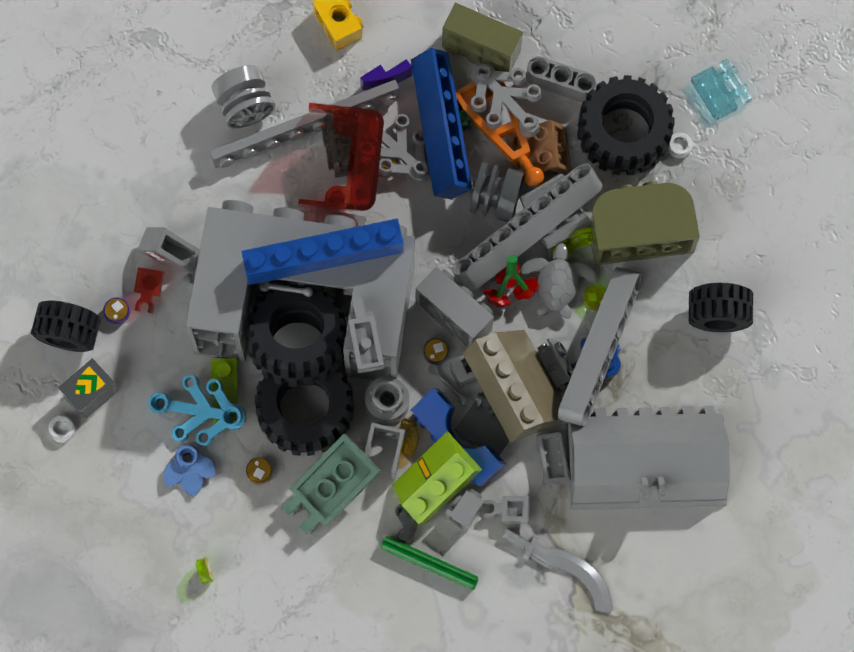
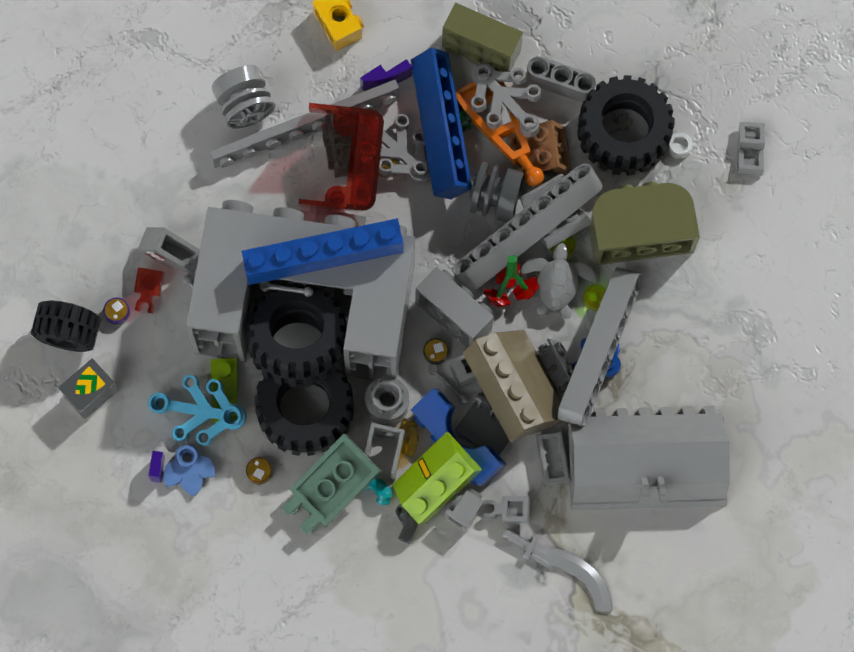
white tile [48,415,75,442] -> none
clear neon green tile [195,557,214,585] -> none
light grey hinge [348,298,384,373] -> none
green axle [381,536,479,590] -> none
clear neon green tile [569,227,593,248] -> none
black tyre [688,283,753,332] -> none
clear light blue plate [690,59,752,121] -> none
none -> dark purple tile [148,451,165,483]
none -> teal arm [365,478,392,506]
none -> light grey slope [737,122,765,176]

